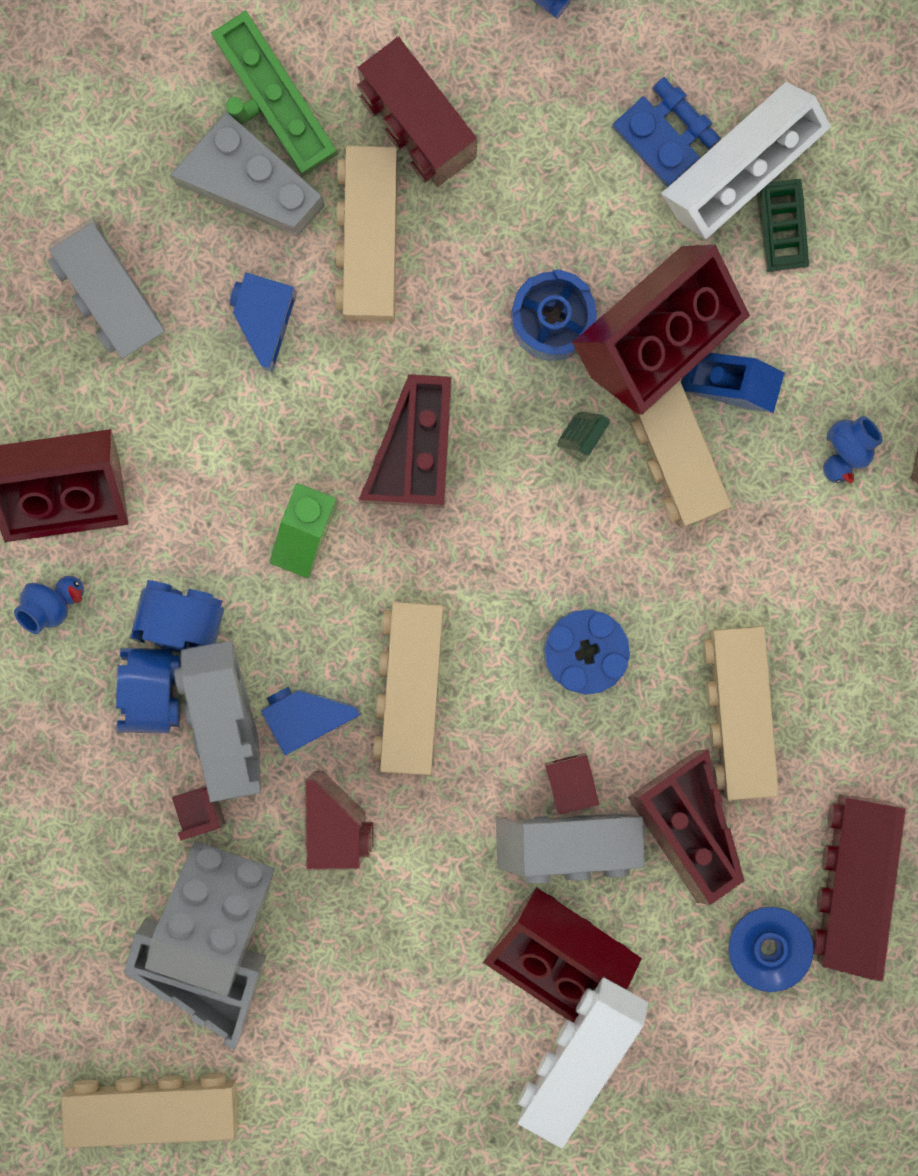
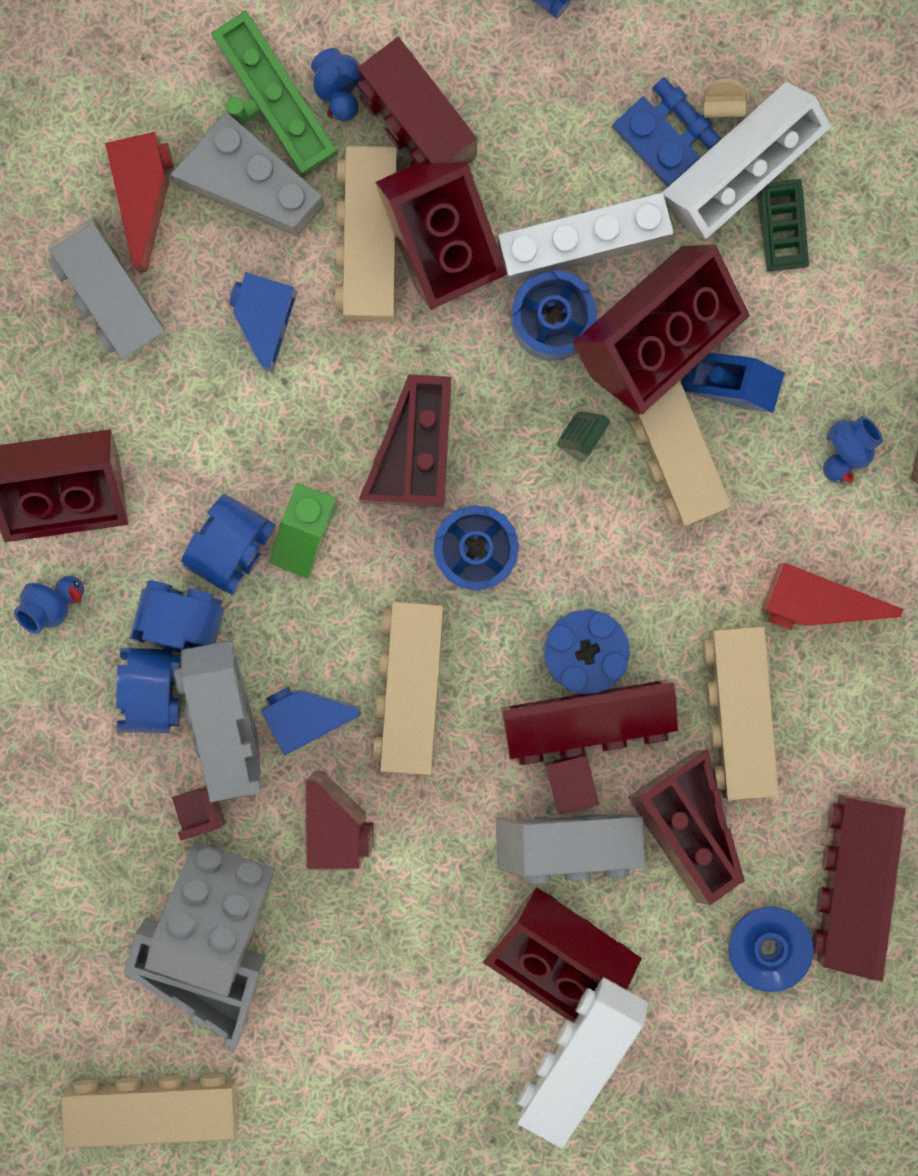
none -> red slope [105,132,174,273]
none -> blue brick [181,493,276,596]
none -> blue animal [311,48,360,122]
none -> dark red slope [375,162,507,310]
none -> blue brick [434,505,519,591]
none -> white brick [497,192,674,284]
none -> dark red slope [501,680,678,765]
none -> tan plate [704,78,746,118]
none -> red slope [761,563,904,630]

